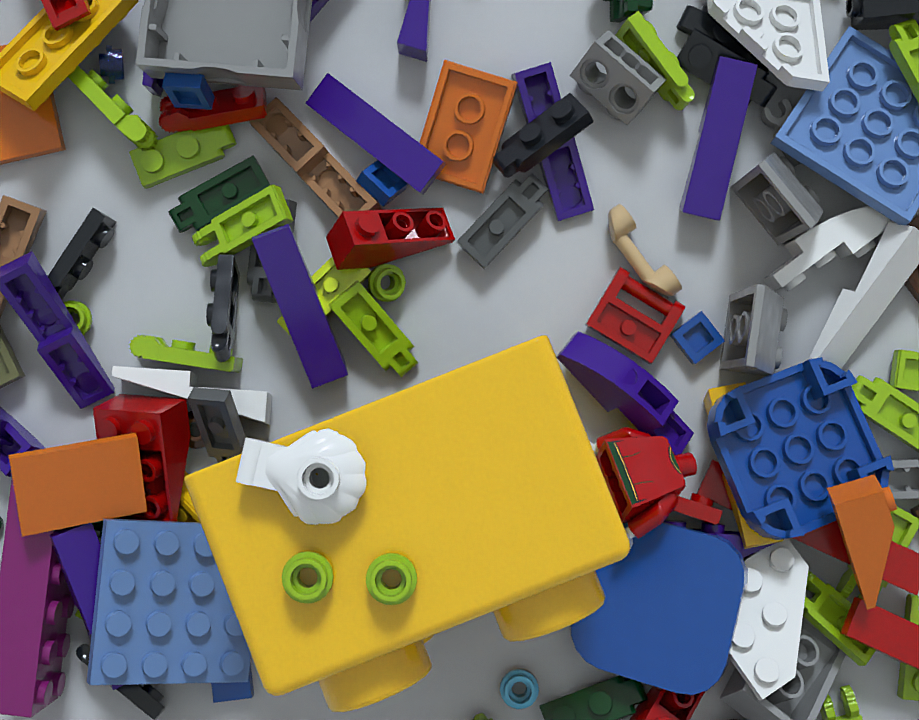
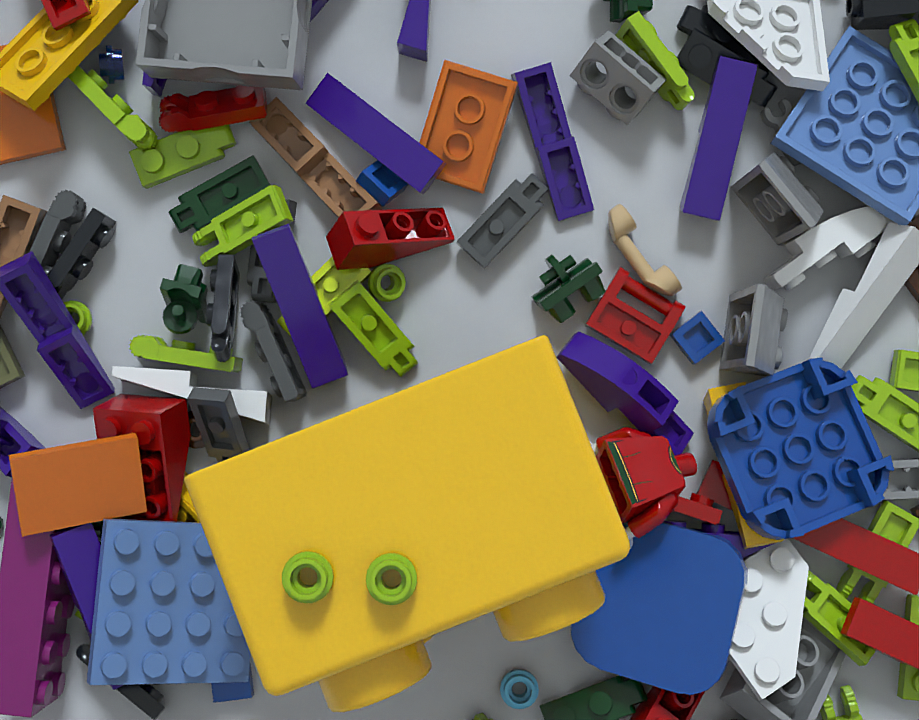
blue tile [162,72,215,110] -> none
white animal [236,428,367,525] -> none
black hinge [493,93,594,178] -> none
orange slope [827,474,897,610] -> none
none -> dark grey hinge [30,189,87,276]
none -> dark green hips [160,264,208,334]
none -> dark grey hinge [239,300,307,402]
none -> dark green hips [531,255,606,323]

